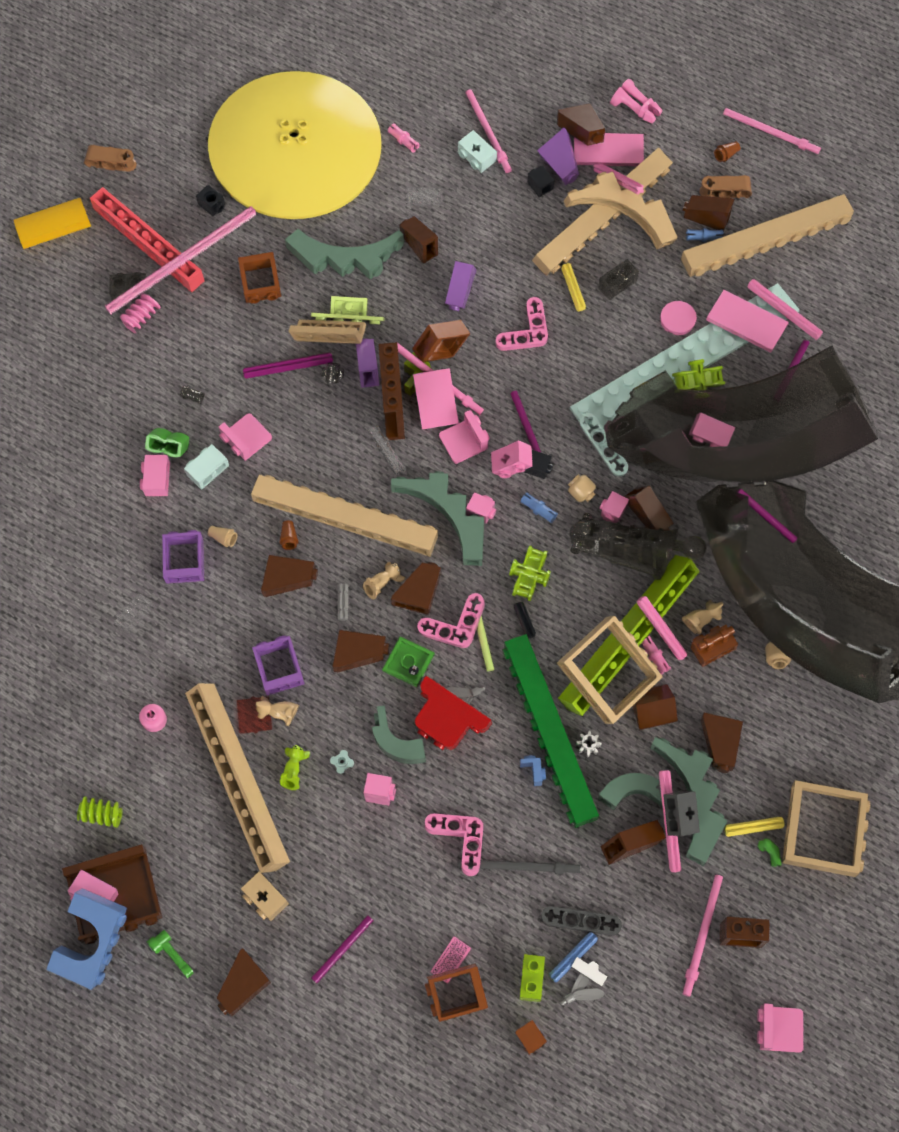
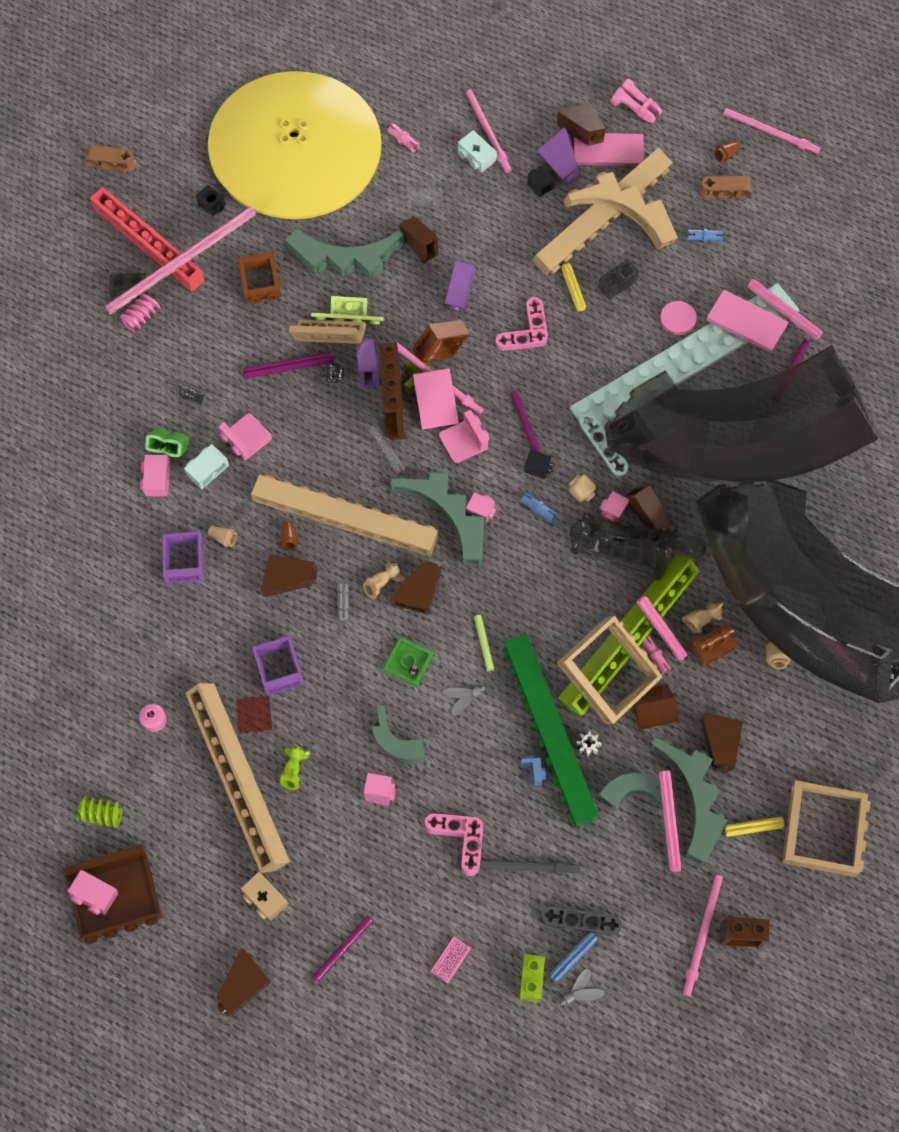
yellow slope [13,198,91,249] -> none
medium blue arch [46,888,127,990] -> none
bright green brick [146,930,194,979] -> none
tan animal [256,696,299,727] -> none
light aqua plate [330,750,354,774] -> none
reddish brown slope [333,630,389,673] -> none
red brick [415,676,492,751] -> none
bright pink beam [417,593,485,648] -> none
dark orange window [425,963,488,1022] -> none
bright pink brick [491,440,532,478] -> none
lime axle [509,545,551,601] -> none
black axle [514,602,536,639] -> none
dark orange panel [516,1020,547,1055] -> none
white sticker [572,957,607,986] -> none
bright pink axle [593,162,644,195] -> none
reddish brown slope [600,820,666,865] -> none
dark grey brick [663,791,700,836] -> none
lime axle [672,359,726,399] -> none
tan brick [681,194,854,277] -> none
reddish brown slope [682,195,735,232] -> none
bright pink brick [689,413,735,451] -> none
magenta bar [736,488,797,543] -> none
bright pink bracket [757,1004,803,1053] -> none
bright green arm [758,838,781,866] -> none

